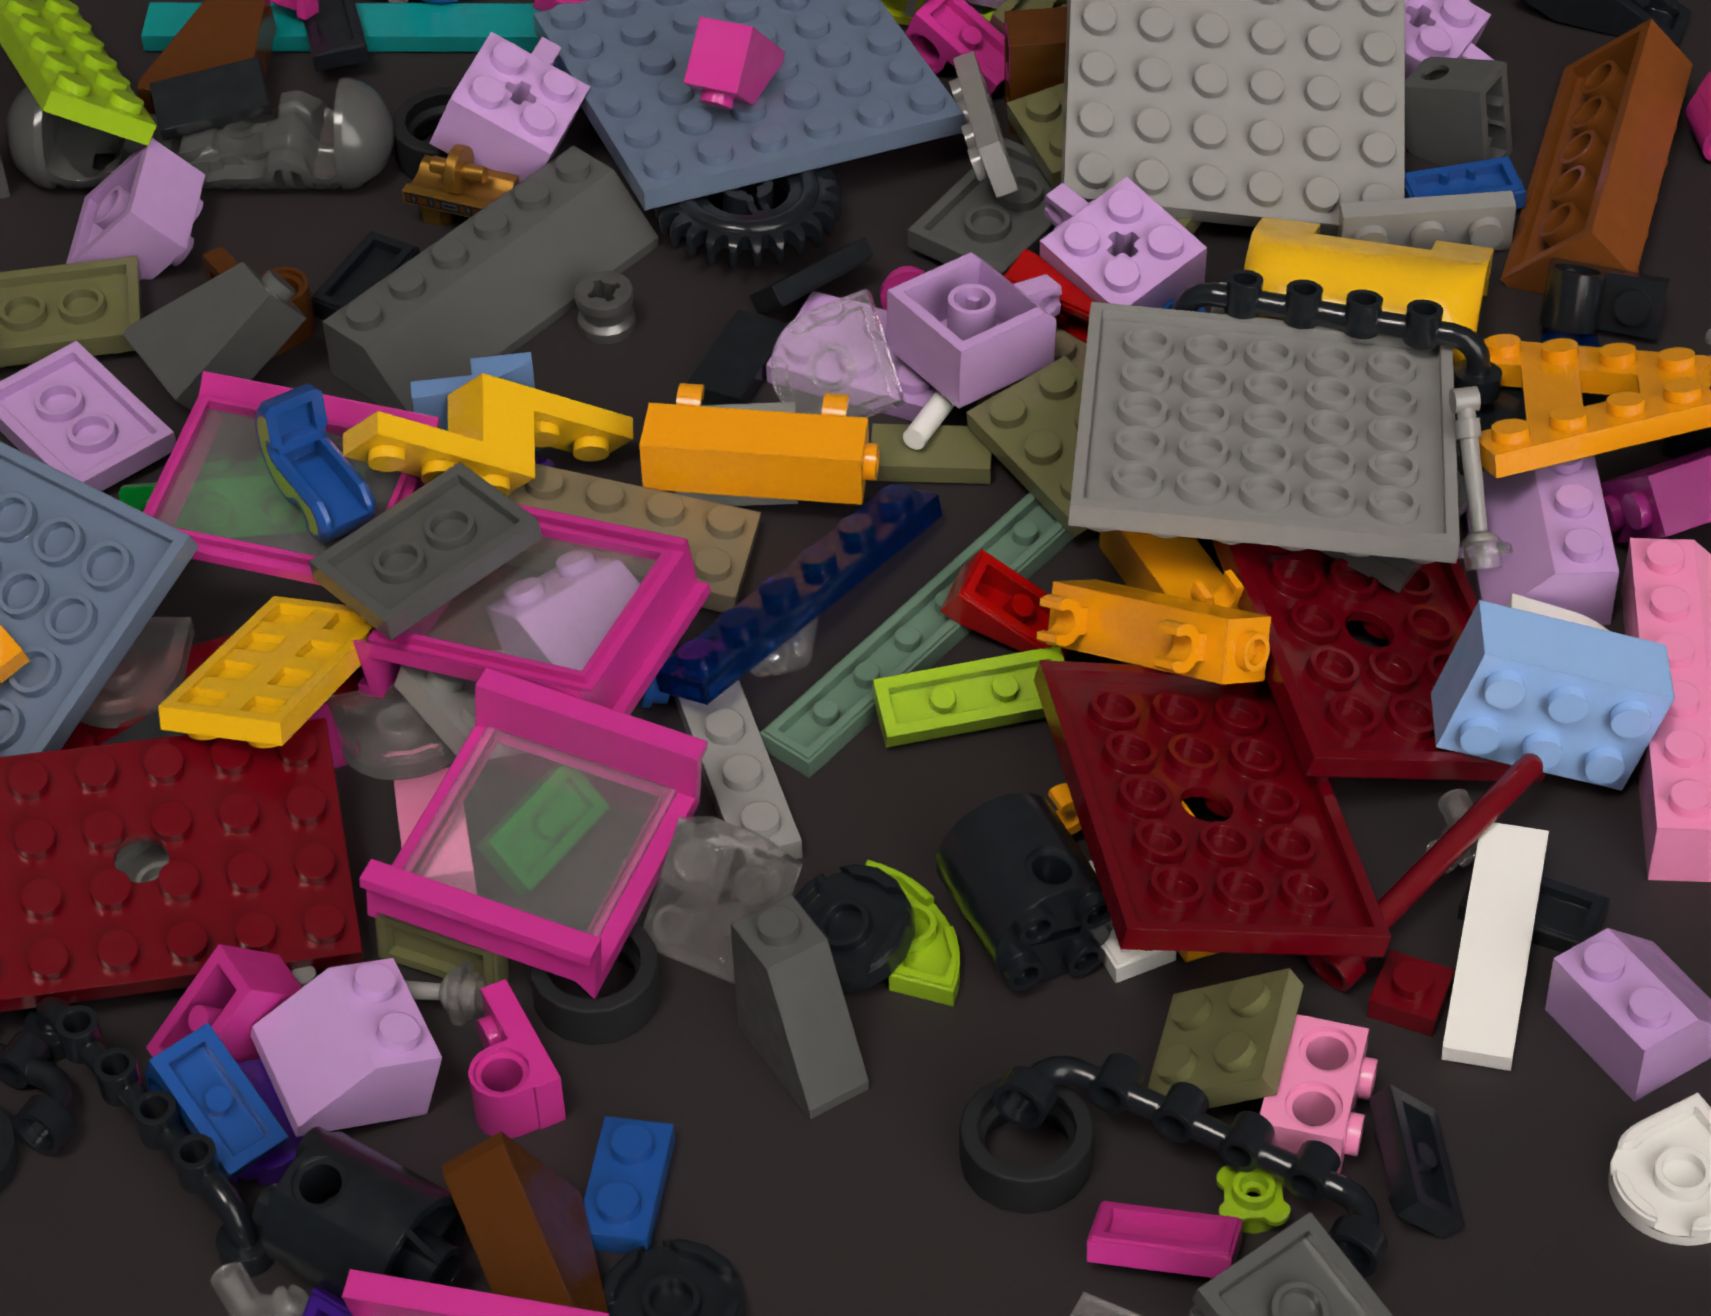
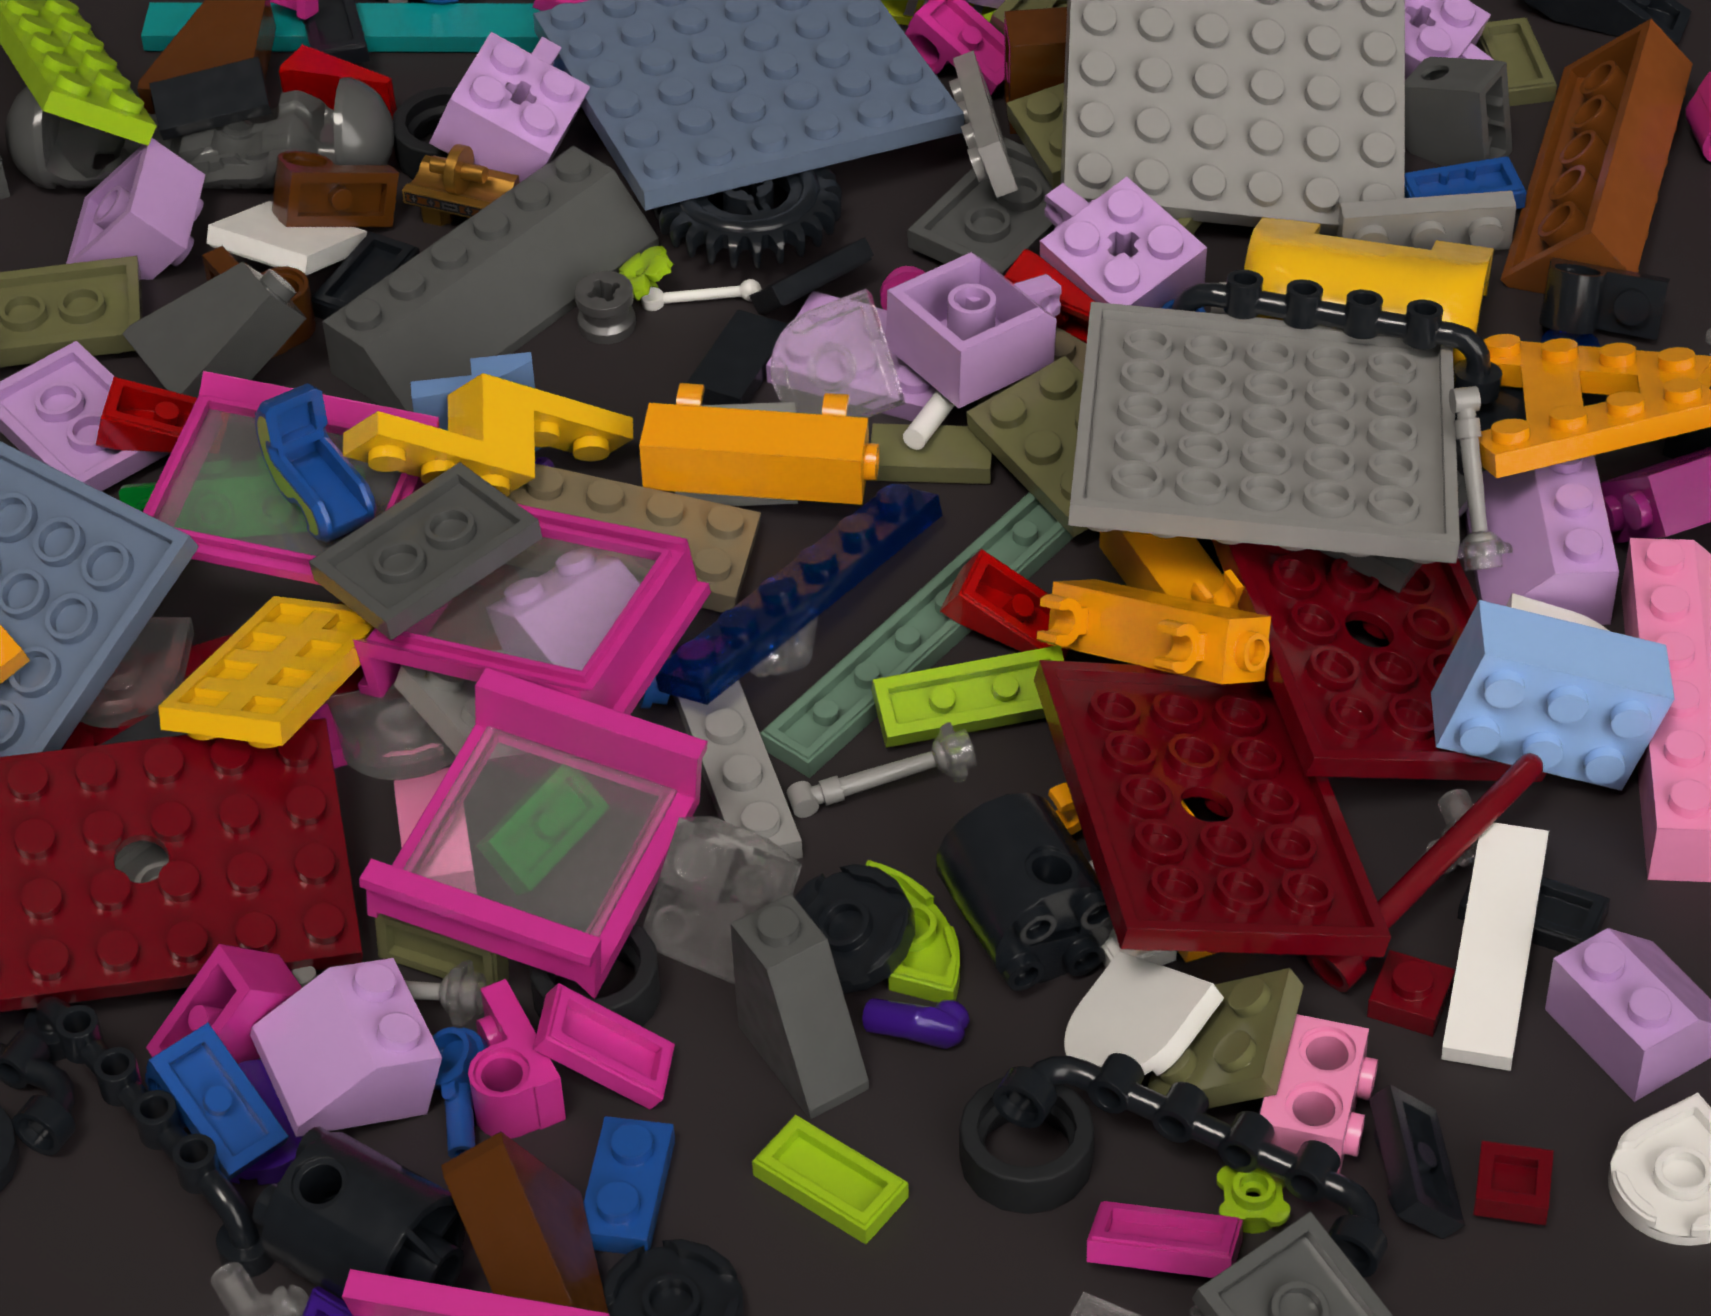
dark pink slope [683,16,785,110] -> none
none -> red slope [96,377,231,455]
none -> white tile [206,201,367,276]
none -> reddish brown plate [272,151,399,227]
none -> red slope [279,44,397,120]
none -> blue plate [432,1027,488,1158]
none -> dark pink tile [533,983,675,1110]
none -> lime plant [618,246,674,301]
none -> white hinge [641,279,762,311]
none -> lime tile [752,1114,909,1245]
none -> light grey piece [787,722,977,818]
none -> dark purple arm [862,998,970,1049]
none -> white tile [1064,951,1224,1076]
none -> dark red plate [1473,1140,1554,1225]
none -> olive tile [1476,17,1557,106]

